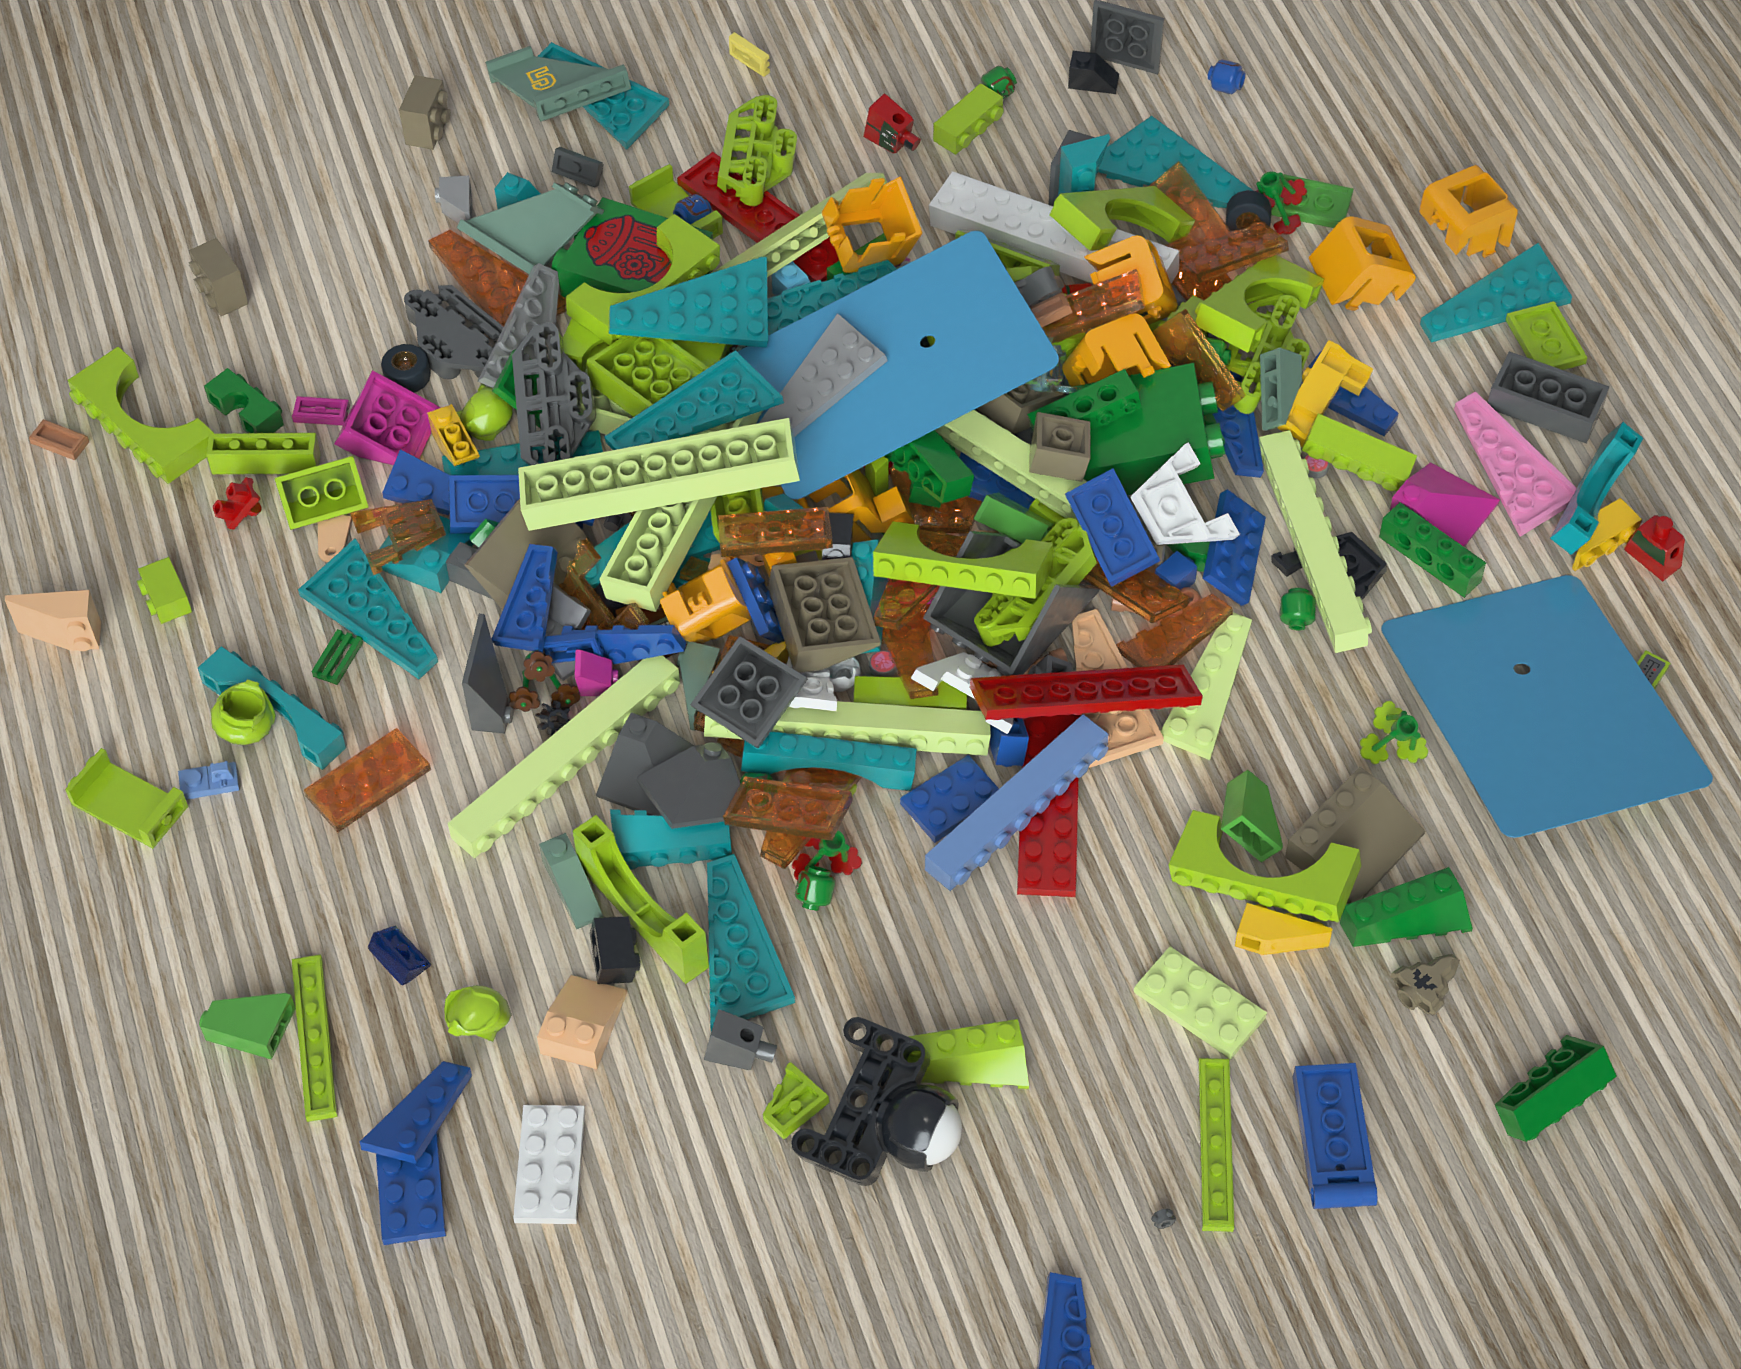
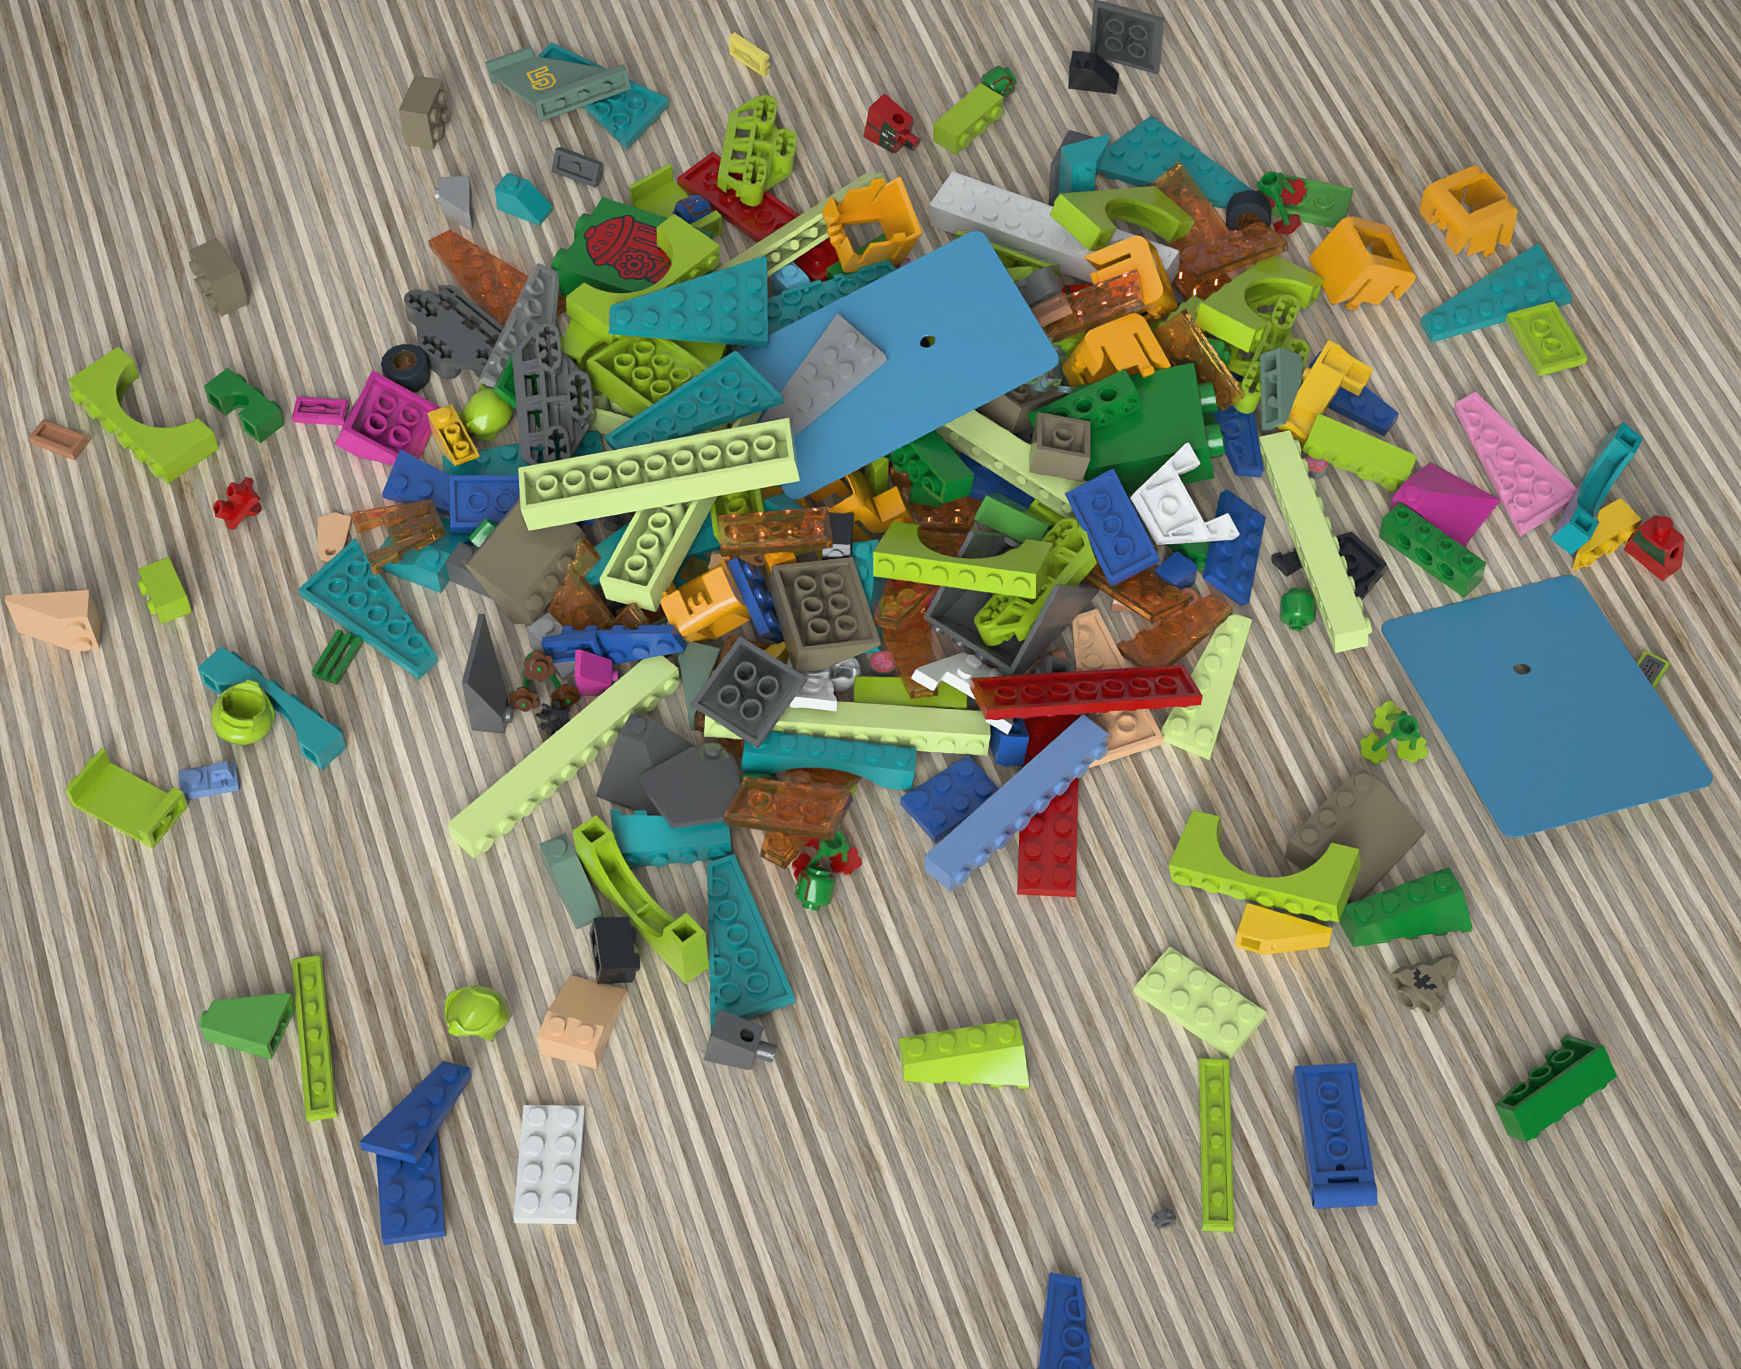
lime brick [206,433,321,474] -> none
lime slope [274,456,369,530] -> none
clear orange plate [303,728,431,833] -> none
clear blue slope [368,925,431,986] -> none
sand green piece [457,182,604,274] -> none
blue wing [492,544,558,653] -> none
flat silver slope [548,582,591,630] -> none
lime wing [763,1062,830,1139] -> none
black beam [791,1017,962,1186] -> none
blue head [1208,59,1246,94] -> none
bright green slope [1221,770,1283,862] -> none
dark grey brick [1488,351,1610,444] -> none

